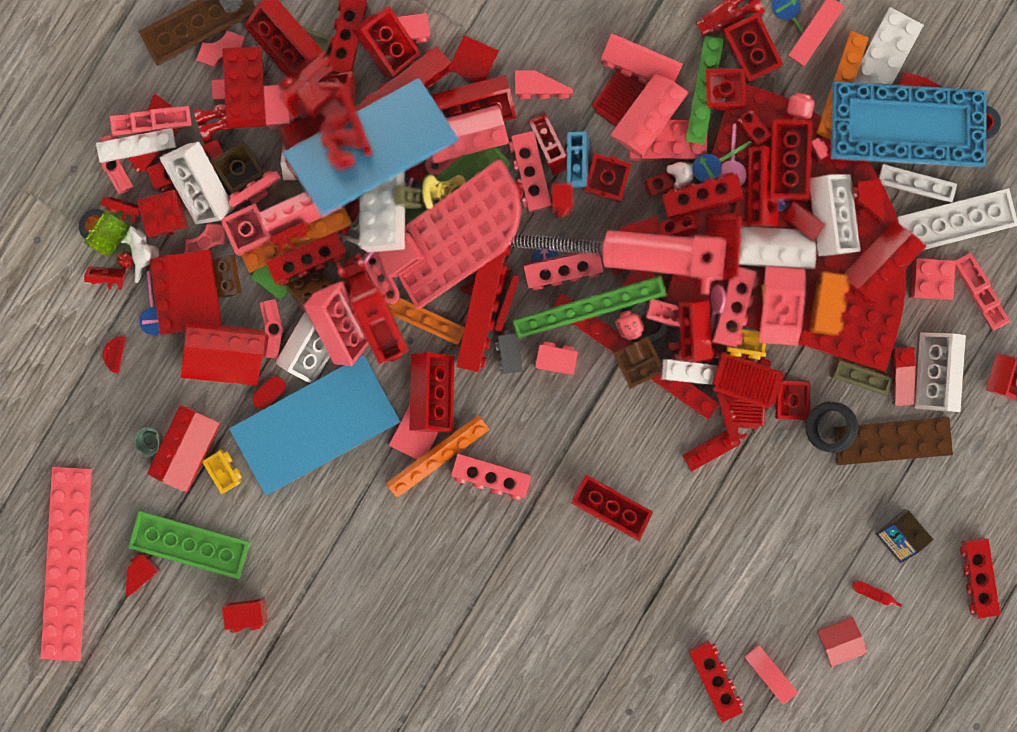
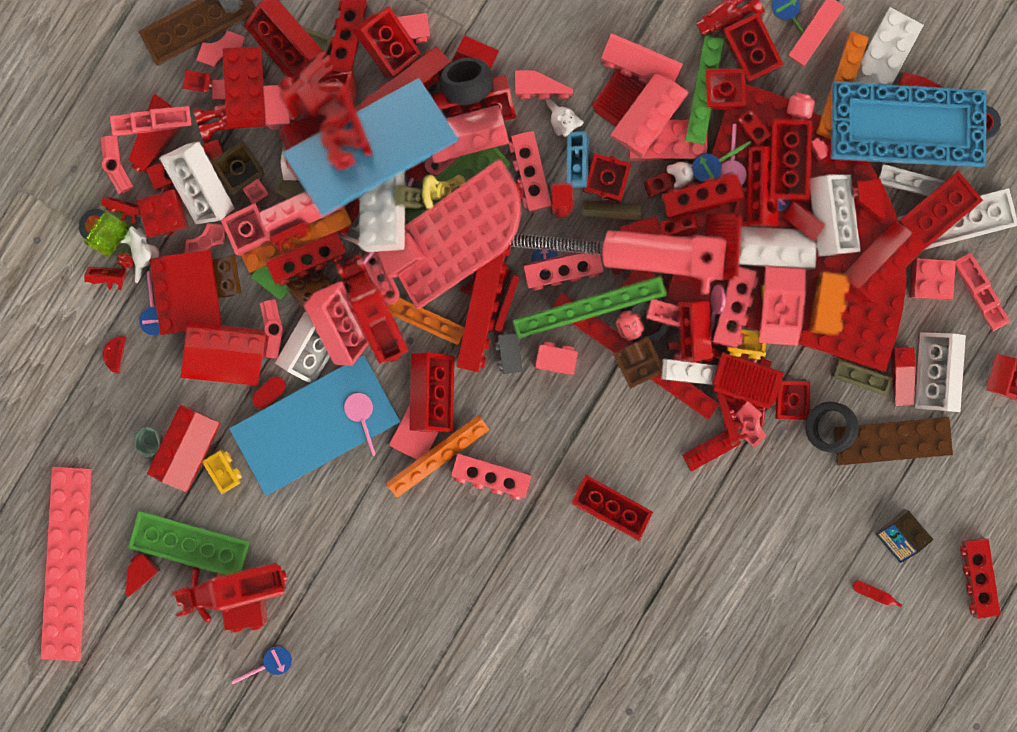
white plate [96,128,177,163] -> none
coral plate [228,170,281,209] -> none
red slope [529,113,567,176] -> none
red brick [688,641,744,723] -> none
coral slope [744,645,798,705] -> none
red slope [817,617,867,667] -> none
none -> red piece [171,563,287,623]
none -> red bracket [182,70,213,93]
none -> blue piece [231,646,292,684]
none -> bright pink piece [344,393,375,456]
none -> black tyre [440,58,493,105]
none -> white animal [546,99,583,137]
none -> olive tile [583,200,641,221]
none -> coral tile [735,401,767,447]
none -> red plate [899,171,983,250]

